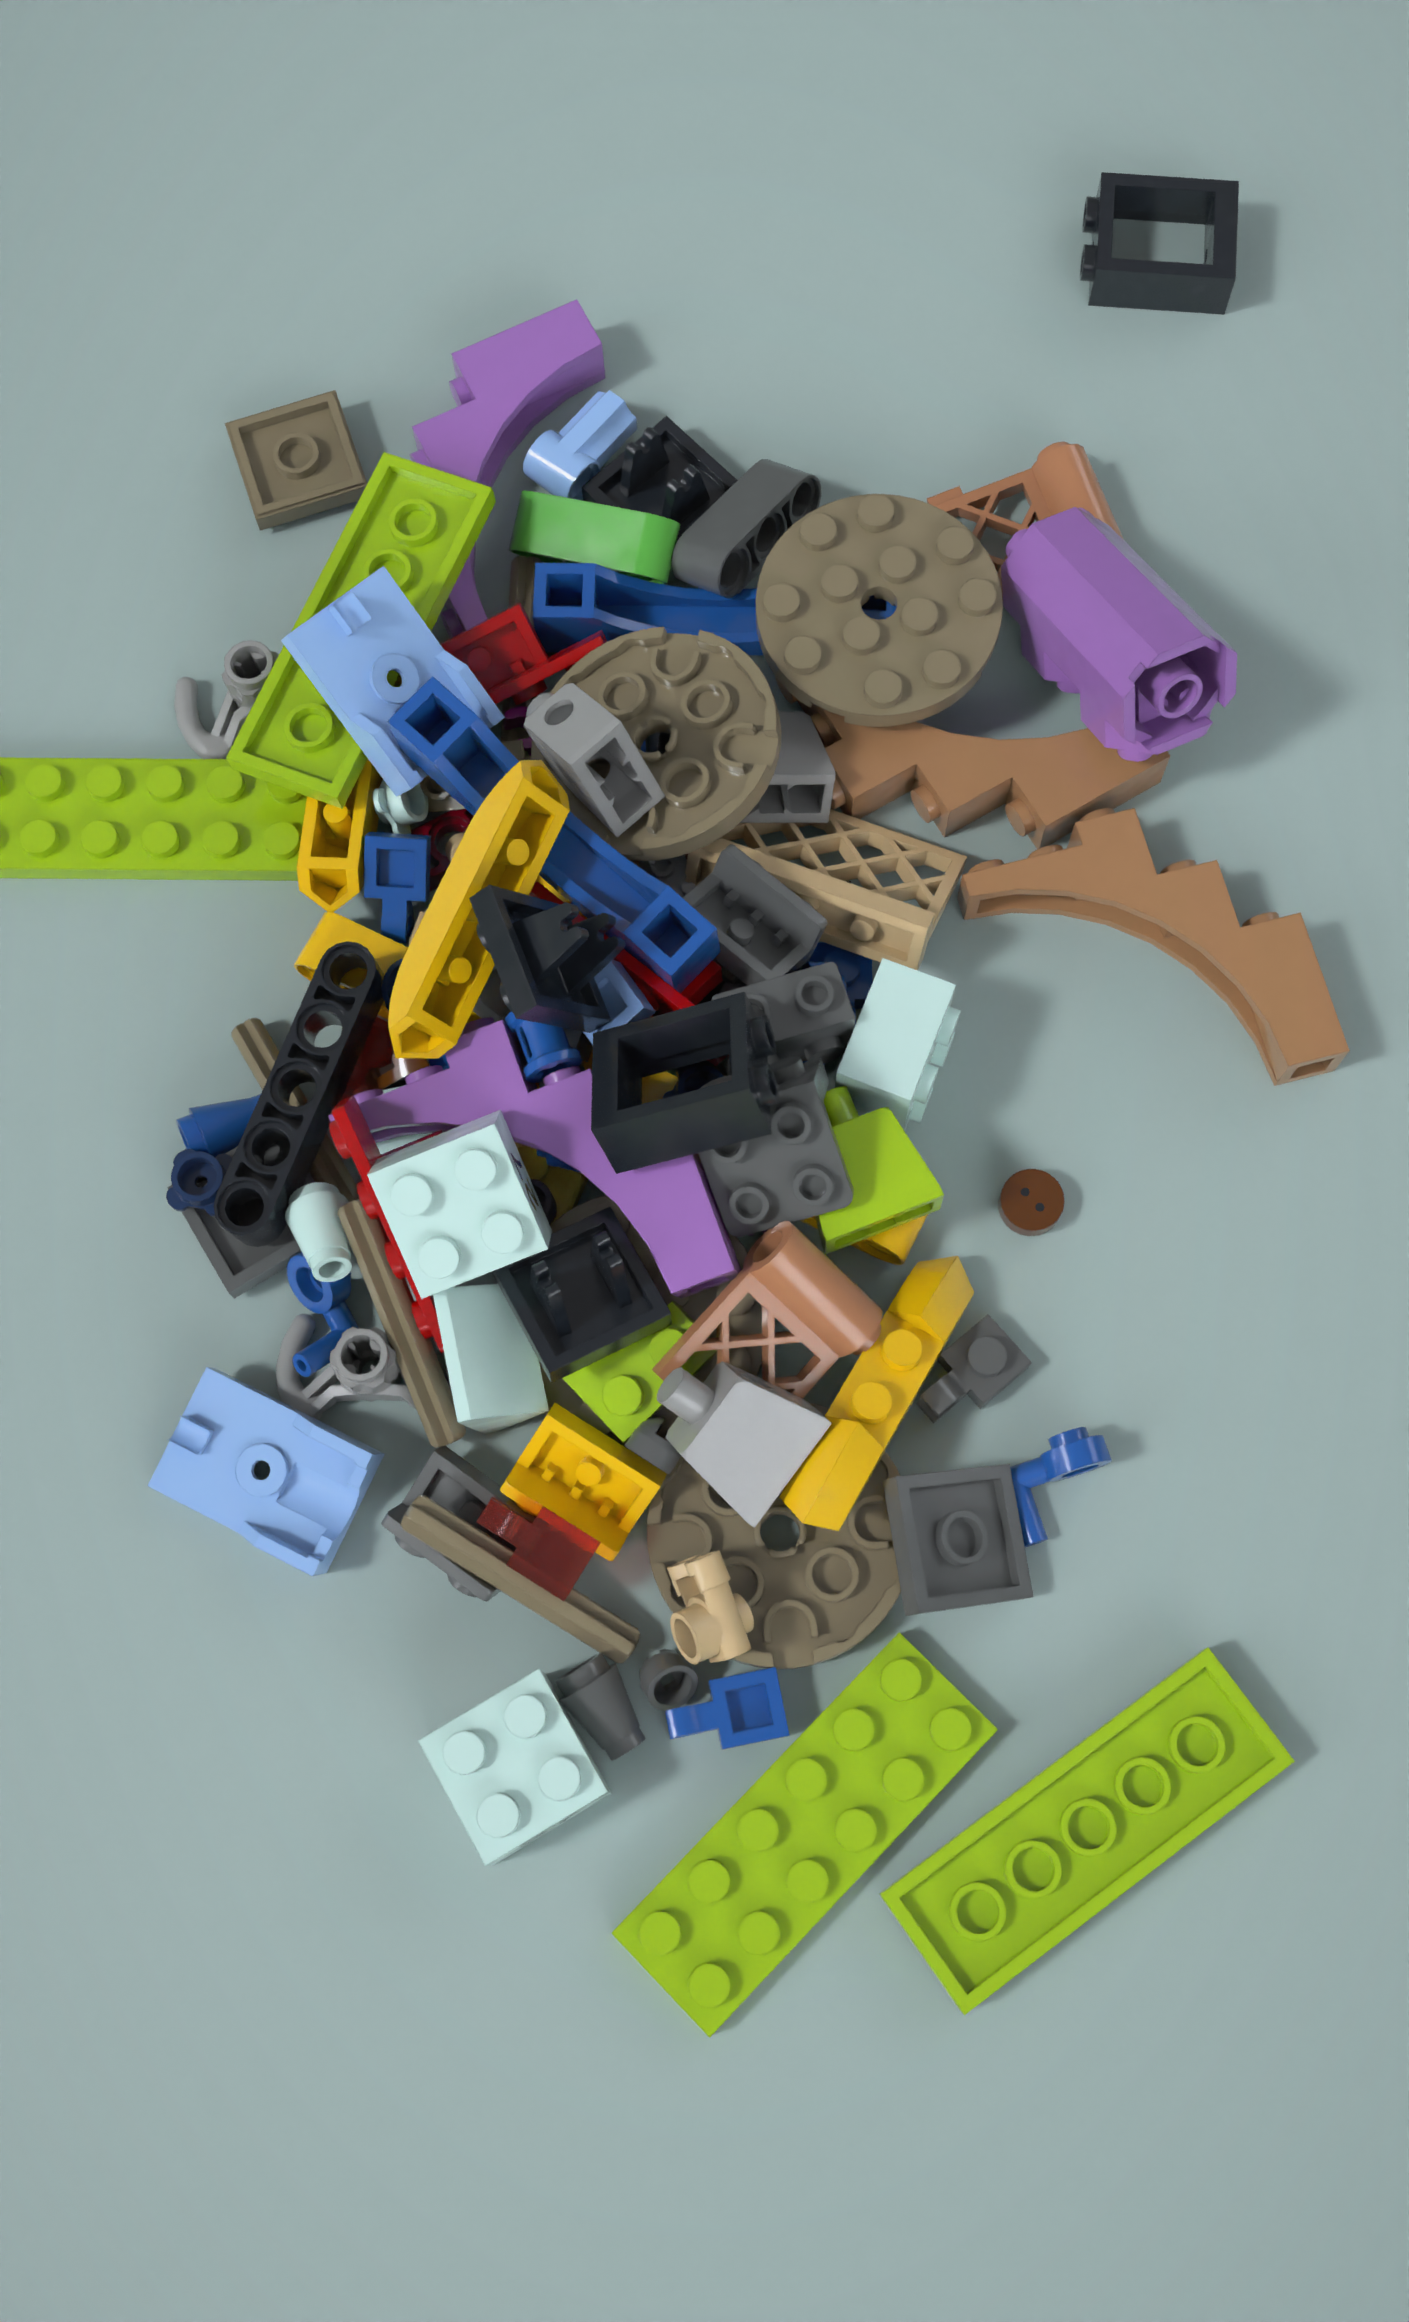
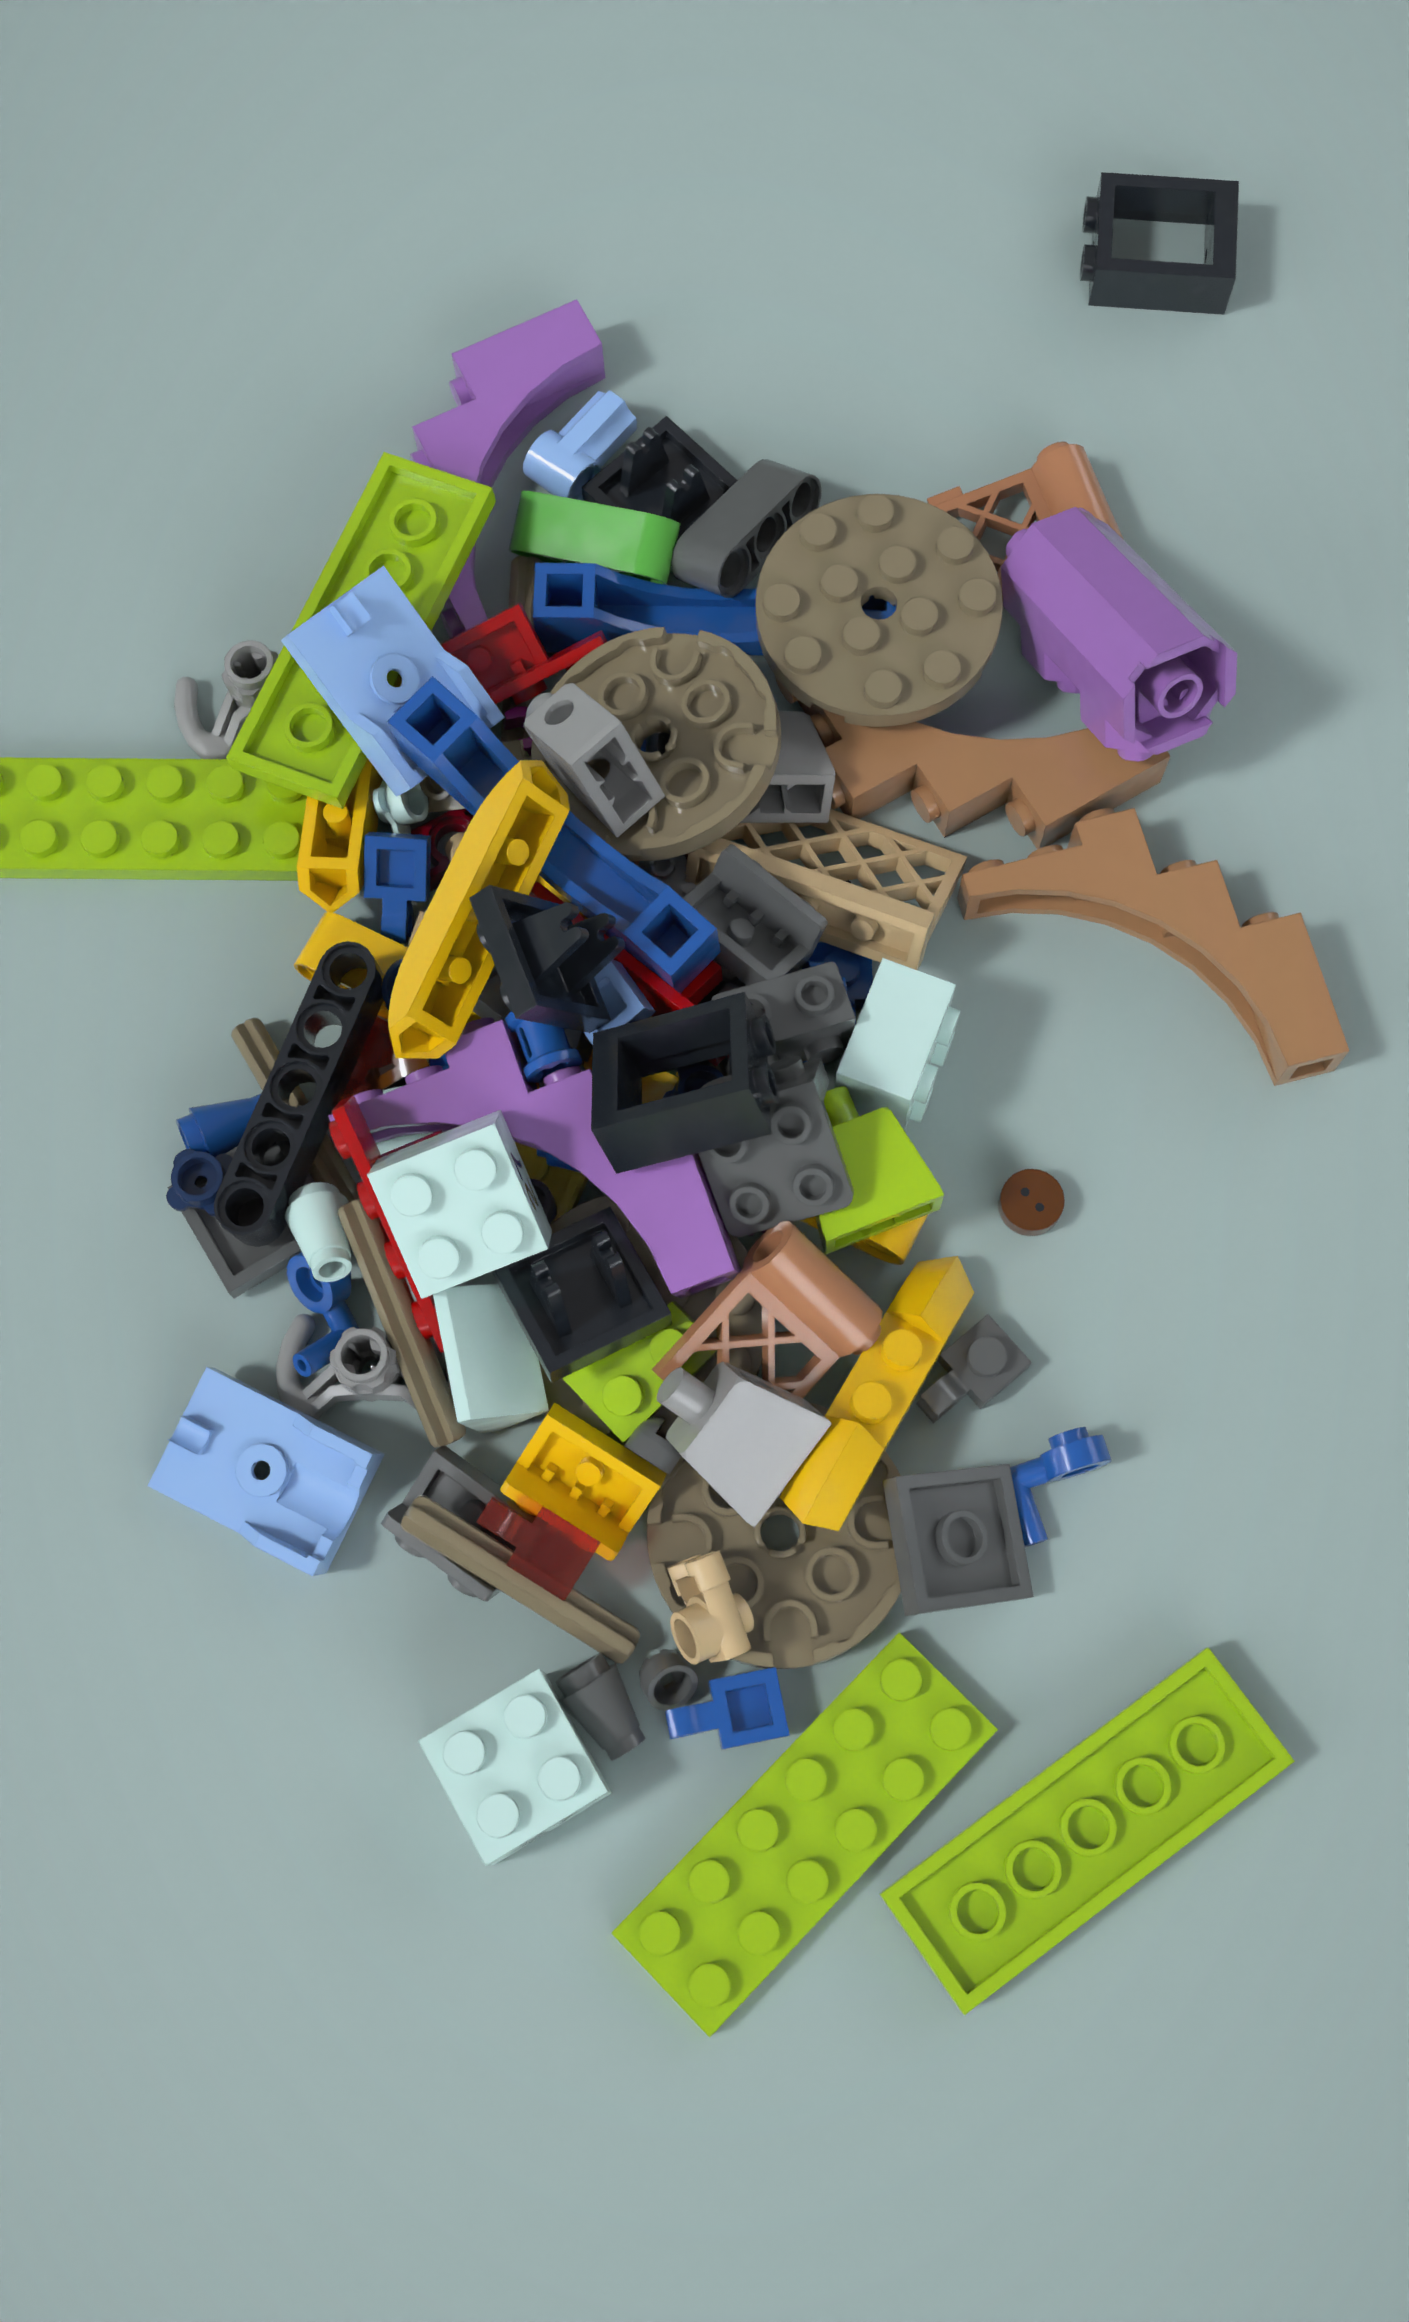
dark tan plate [225,390,367,531] -> none

